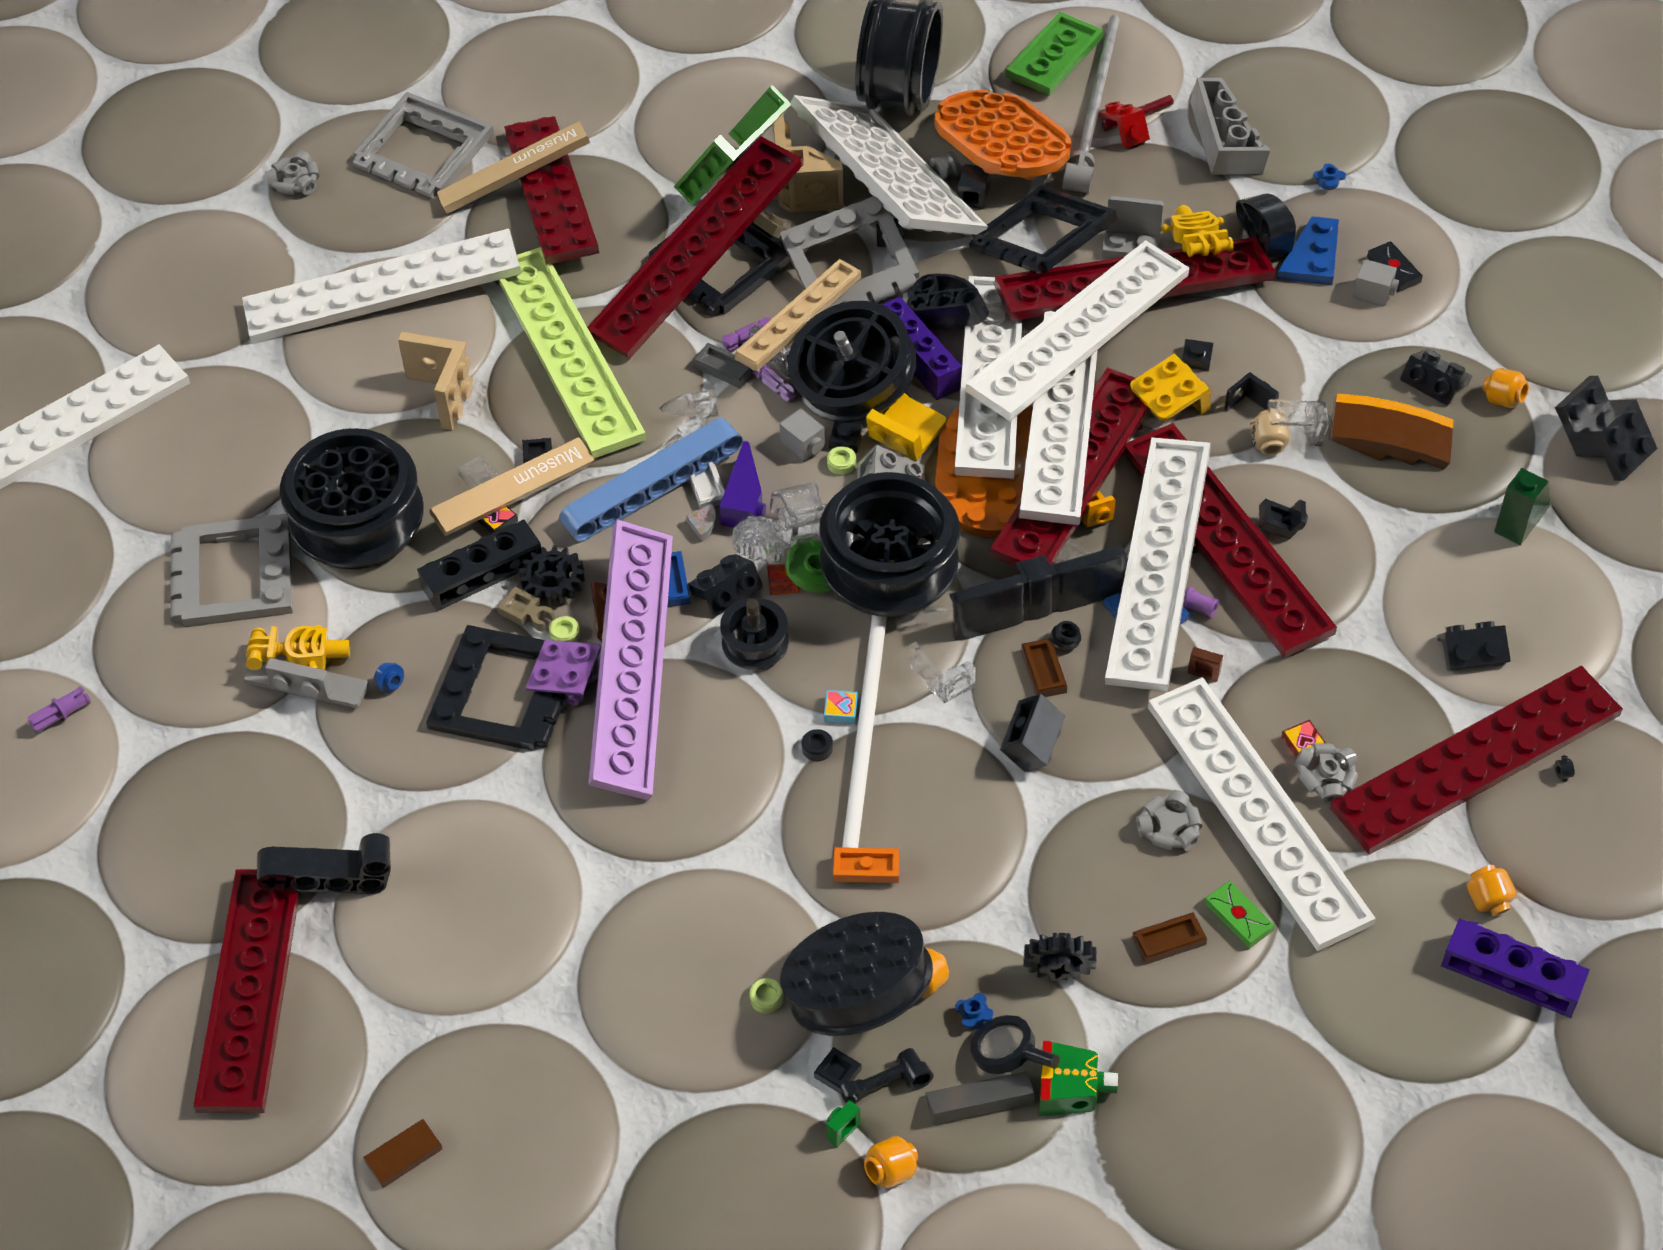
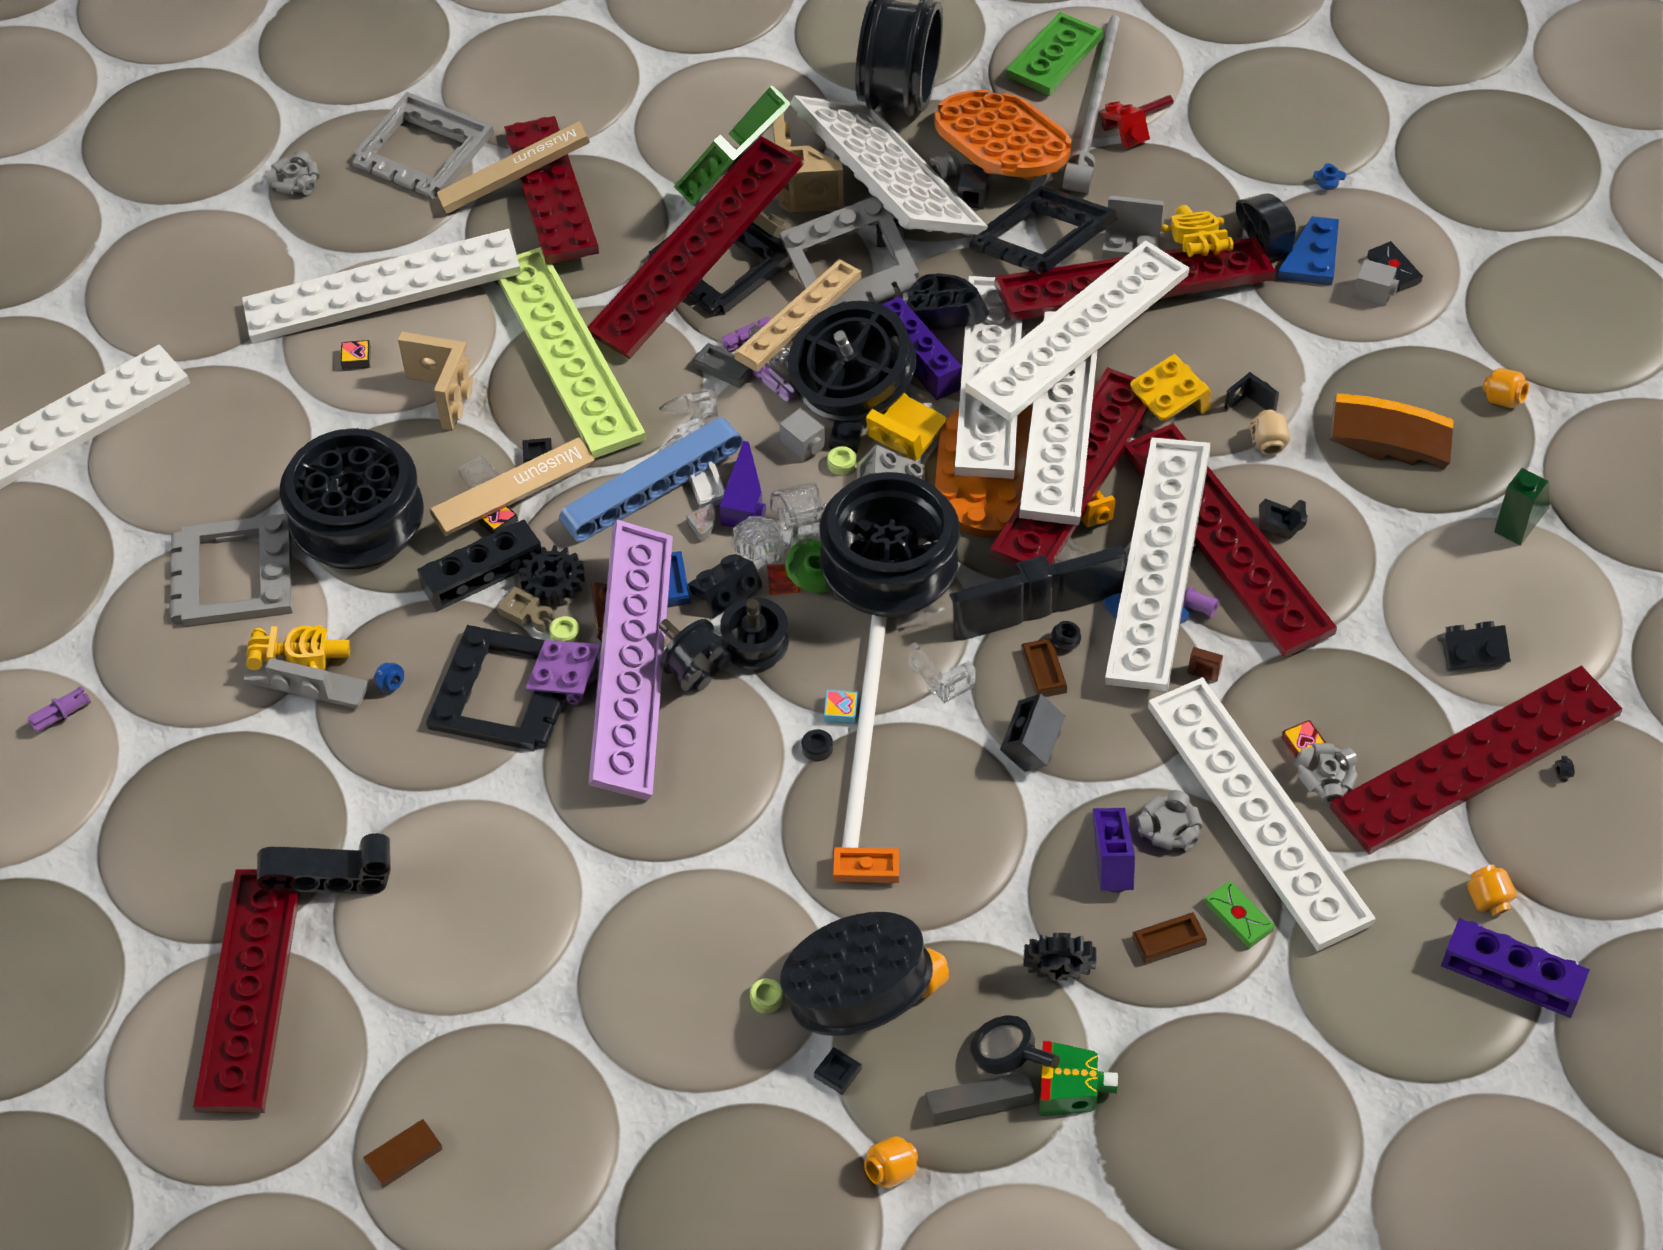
green plate [826,1100,861,1148] -> none
black brick [840,1048,934,1104] -> none
blue plate [955,993,994,1029] -> none
black plate [1182,339,1214,371] -> none
light grey wedge [1190,78,1270,175] -> none
clear bracket [1268,399,1329,446] -> none
black bracket [1400,349,1472,405] -> none
black bracket [1555,375,1658,481] -> none
none -> tile [341,340,371,369]
none -> black wheel [658,619,733,691]
none -> dark purple slope [1093,808,1135,893]

